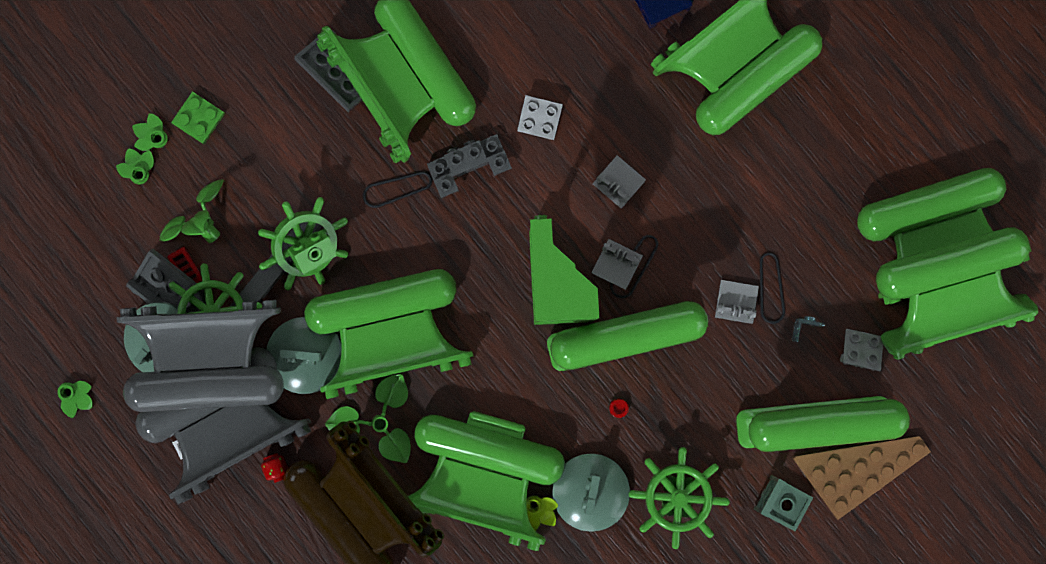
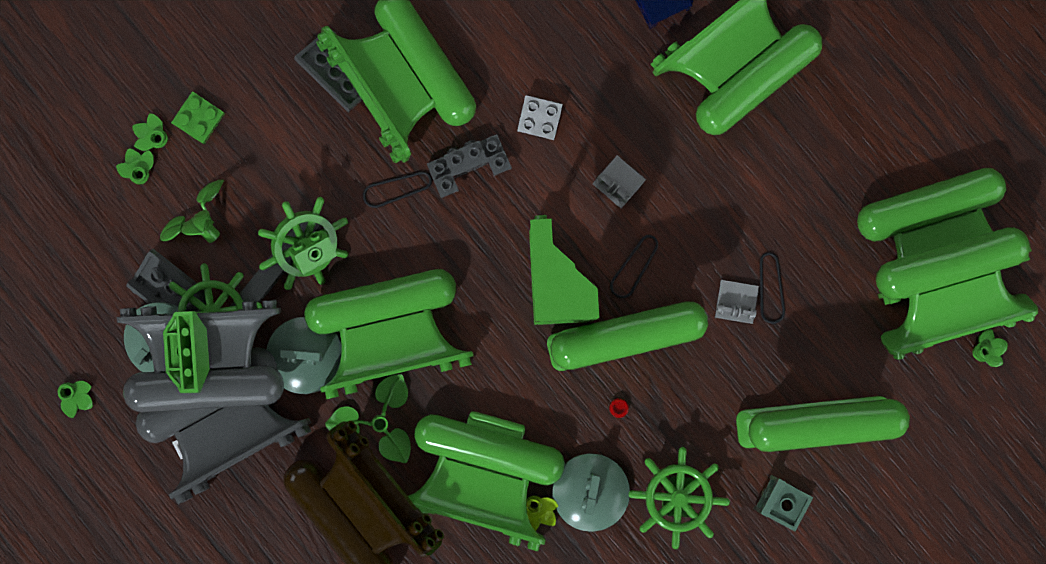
red slope [167,246,202,283] -> none
red head [261,453,288,483] -> none
light grey hinge [592,239,643,290] -> none
clear light blue bracket [792,316,825,342] -> none
medium nougat wing [792,436,931,520] -> none
light grey hinge [840,329,883,371] -> none
none -> bright green wedge [163,311,210,393]
none -> bright green plate [973,329,1008,367]

